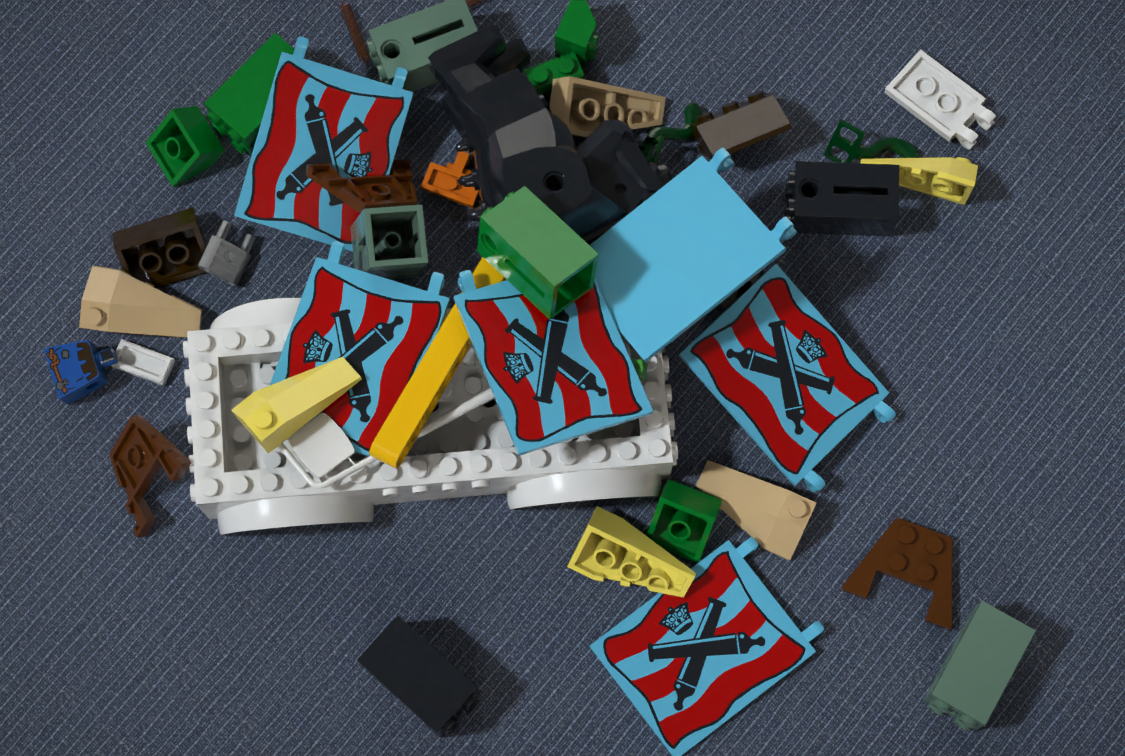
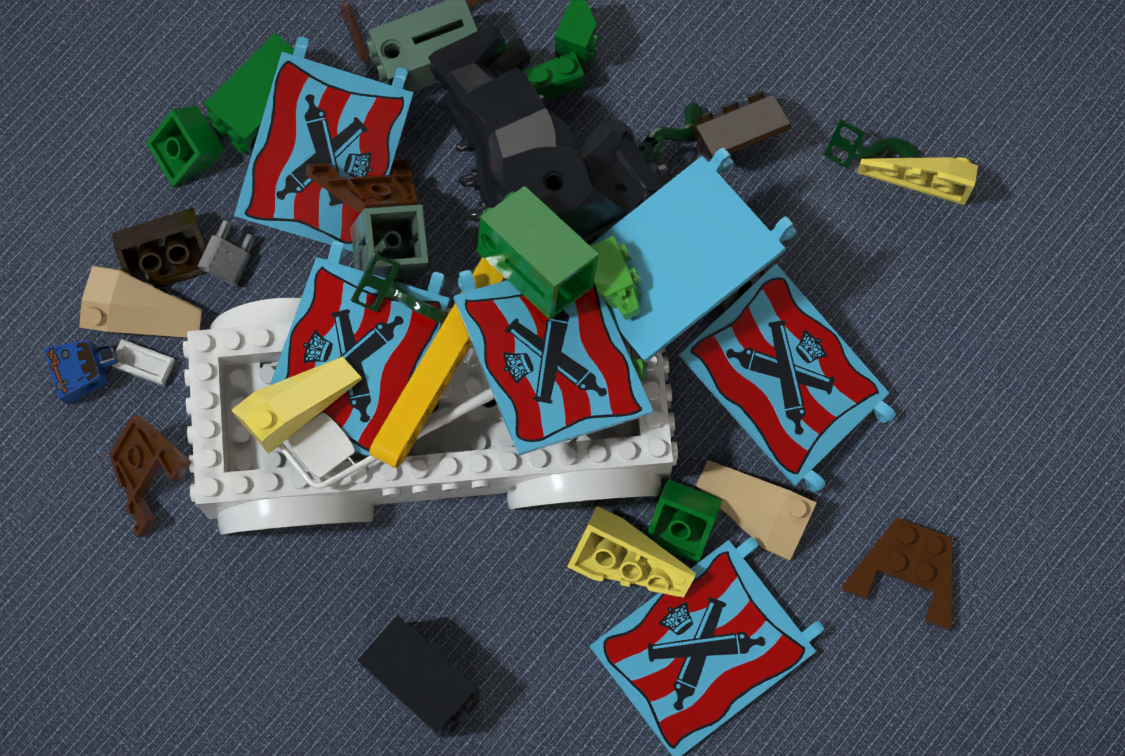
orange hinge [421,152,479,209] -> none
tan wedge [550,76,665,138] -> none
black brick [785,161,899,237] -> none
white tile [884,49,996,150] -> none
sand green brick [923,600,1036,731] -> none
none -> dark green piece [351,253,448,324]
none -> bright green hinge [591,235,642,320]

